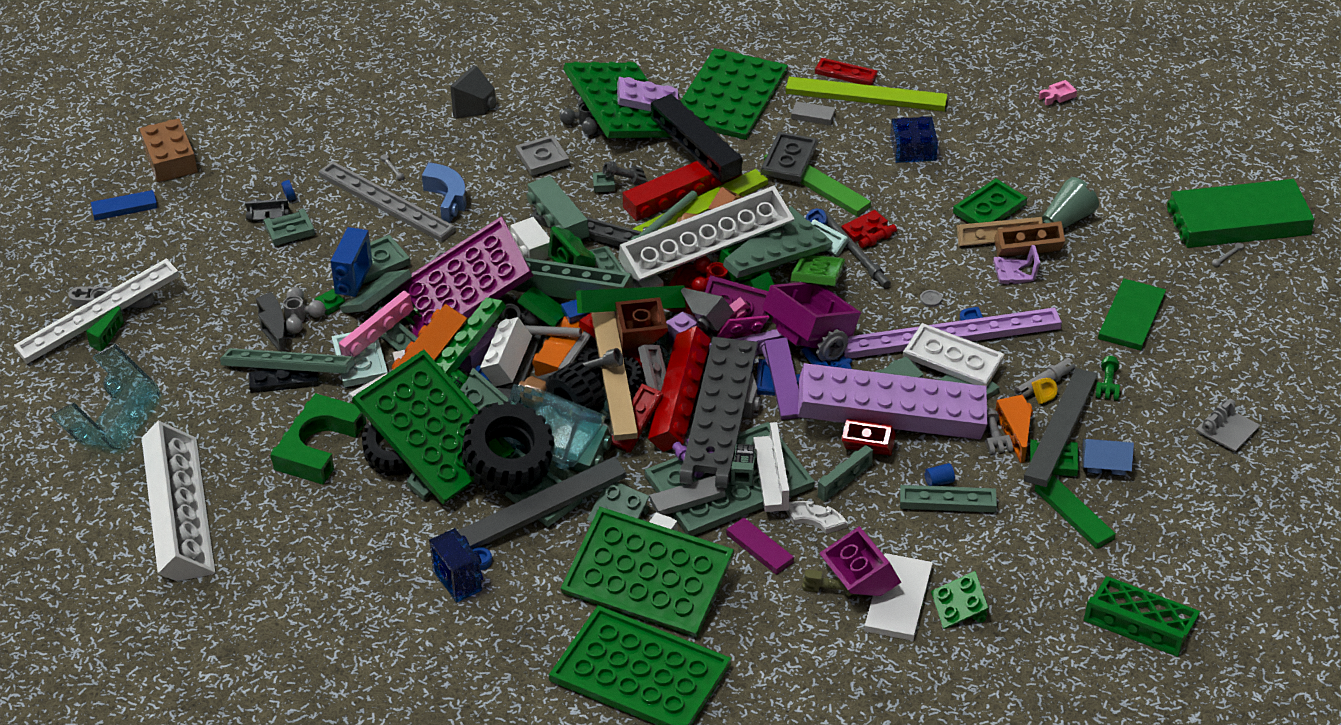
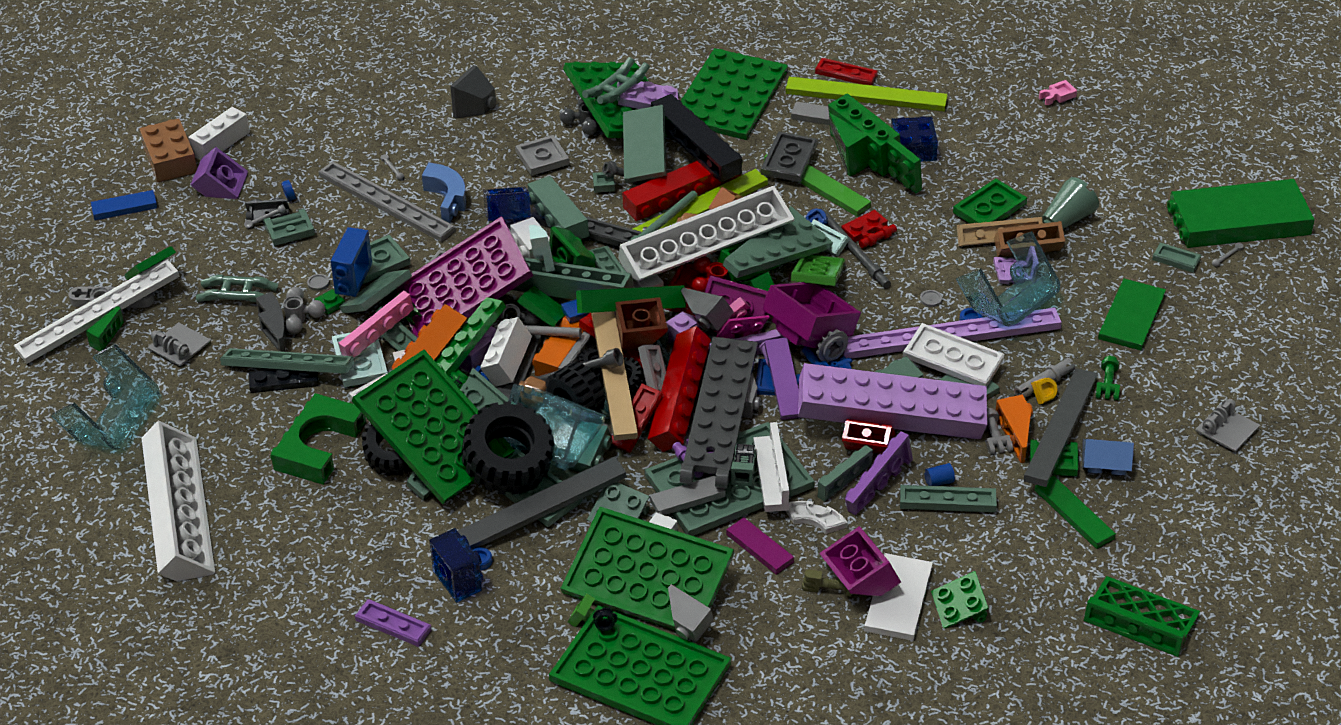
none -> green tile [125,246,176,280]
none -> light grey hinge [148,322,211,366]
none -> white brick [188,107,250,160]
none -> medium lavender slope [191,147,248,199]
none -> sand green piece [196,274,278,303]
none -> light grey hinge [244,206,286,228]
none -> light grey piece [307,274,329,291]
none -> medium lavender tile [355,599,432,647]
none -> clear blue brick [483,186,531,222]
none -> light aqua slope [529,225,555,272]
none -> bright green plate [567,594,595,627]
none -> sand green piece [582,57,650,104]
none -> black plate [593,607,618,631]
none -> sand green tile [623,105,667,183]
none -> light grey slope [668,584,714,643]
none -> green wedge [828,93,922,194]
none -> medium lavender wing [845,431,913,515]
none -> clear light blue windscreen [956,231,1060,327]
none -> sand green tile [1152,243,1201,273]

